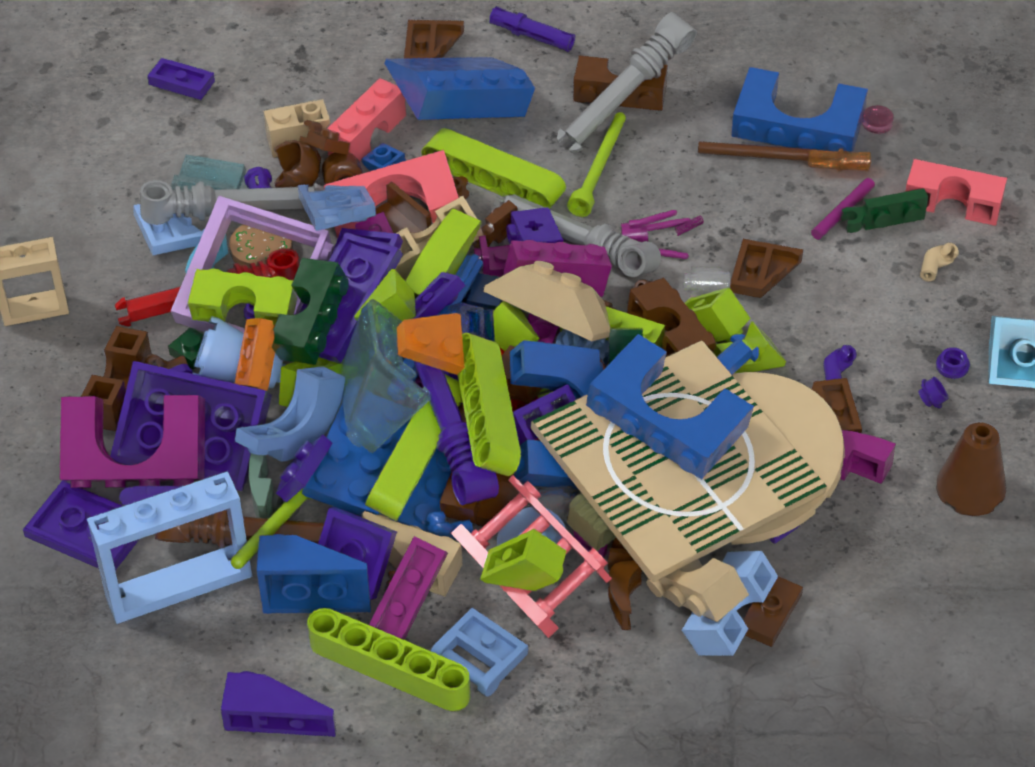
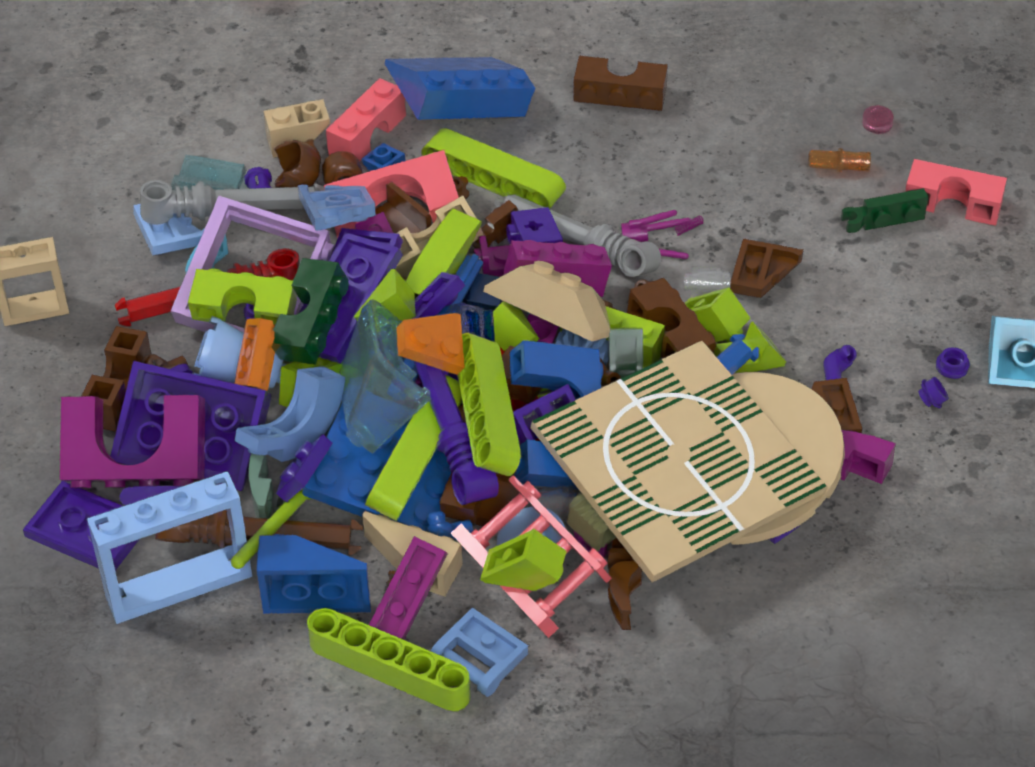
dark purple plate [147,58,215,100] -> none
dark green plate [168,327,204,370] -> none
dark purple slope [221,671,336,737] -> none
medium nougat tile [229,224,293,268] -> none
reddish brown plate [300,120,350,155] -> none
dark purple plate [318,507,397,600] -> none
reddish brown wing [404,20,464,59] -> none
dark purple pin [489,6,576,52] -> none
light grey piece [557,12,697,153] -> none
lime piece [567,112,626,217] -> none
blue arch [586,334,754,480] -> none
tan arch [646,558,749,622] -> none
light blue arch [682,551,778,656] -> none
reddish brown bar [698,141,821,162] -> none
blue arch [731,67,868,159] -> none
reddish brown plate [743,576,803,647] -> none
magenta bar [811,178,875,240] -> none
tan arm [920,243,959,281] -> none
reddish brown cone [936,422,1007,516] -> none

